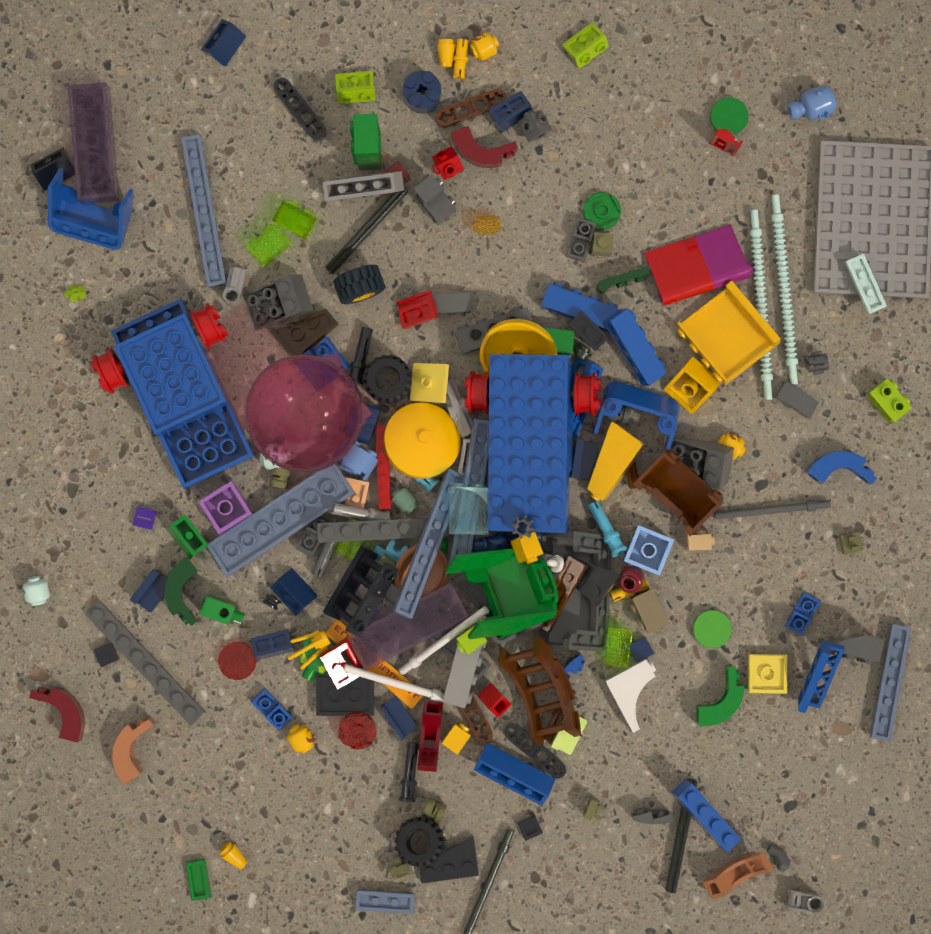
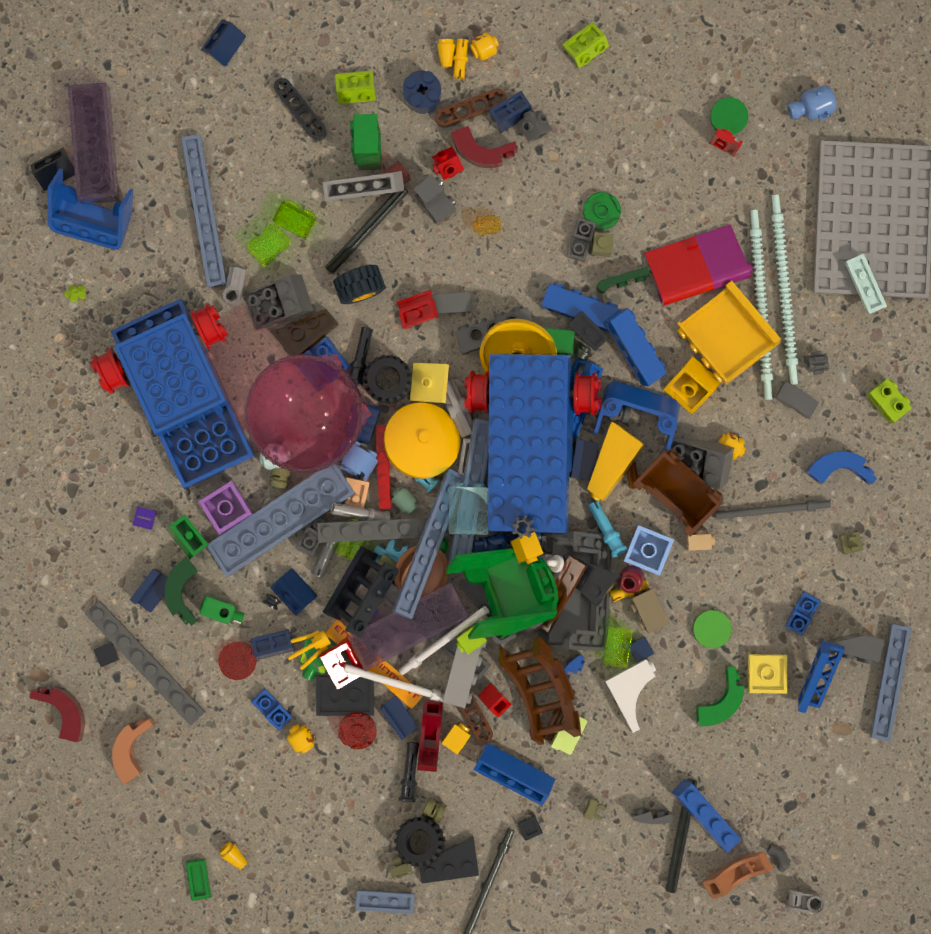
light aqua head [23,576,50,606] -> none
black beam [504,723,566,779] -> none

